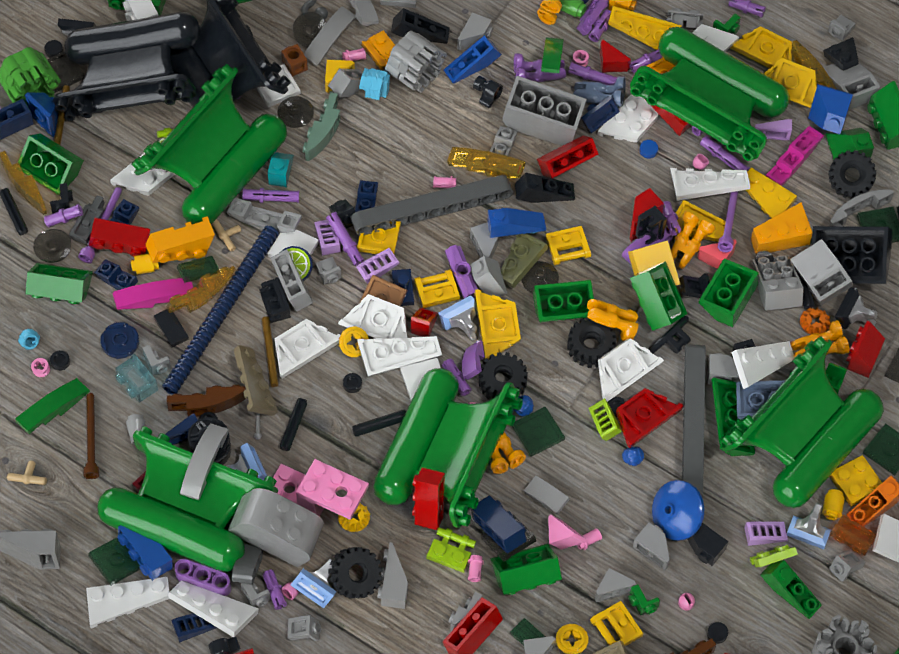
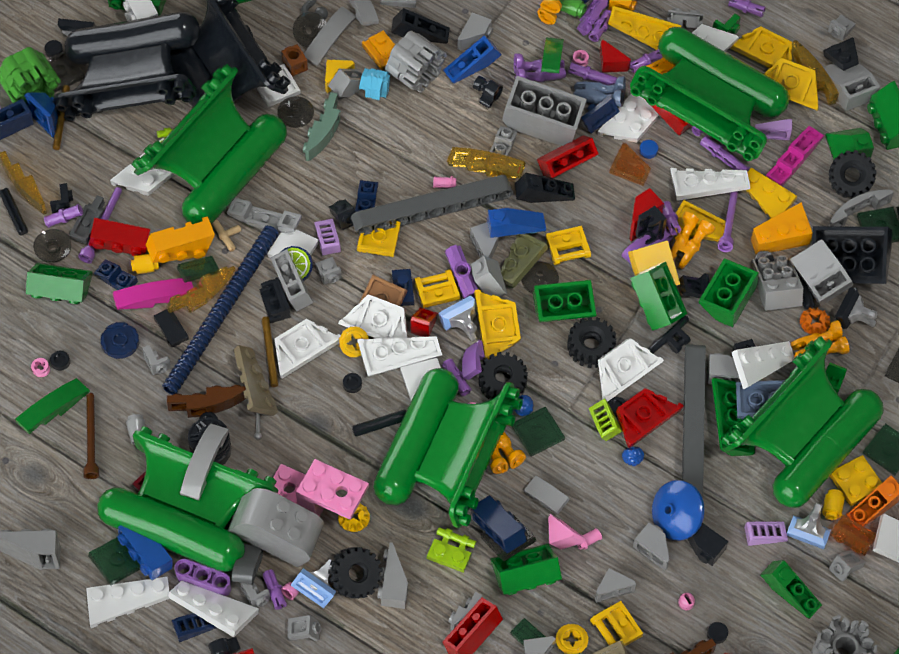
tan piece [7,461,47,485] -> none
green slope [16,133,84,195] -> none
medium azure piece [18,329,40,350] -> none
dark blue slope [110,199,139,225] -> none
clear light blue window [115,353,158,403] -> none
dark blue slope [165,414,198,445] -> none
light blue piece [226,443,267,480] -> none
medium lavender pin [243,188,299,203] -> none
teal slope [268,152,294,187] -> none
black axle [280,398,307,451] -> none
medium lavender pin [326,212,364,266] -> none
bright pink pin [342,48,366,61] -> none
lavender slope [356,248,400,283] -> none
red brick [412,467,445,530] -> none
bright pink pin [468,555,484,582] -> none
light orange piece [587,299,639,341] -> none
green bracket [628,584,660,616] -> none
bright pink hinge [693,154,709,170] -> none
coral slope [697,239,737,269] -> none
lime plate [750,544,798,567] -> none
blue slope [808,84,853,134] -> none
red slope [846,321,885,378] -> none
none -> clear orange wing [609,142,651,186]

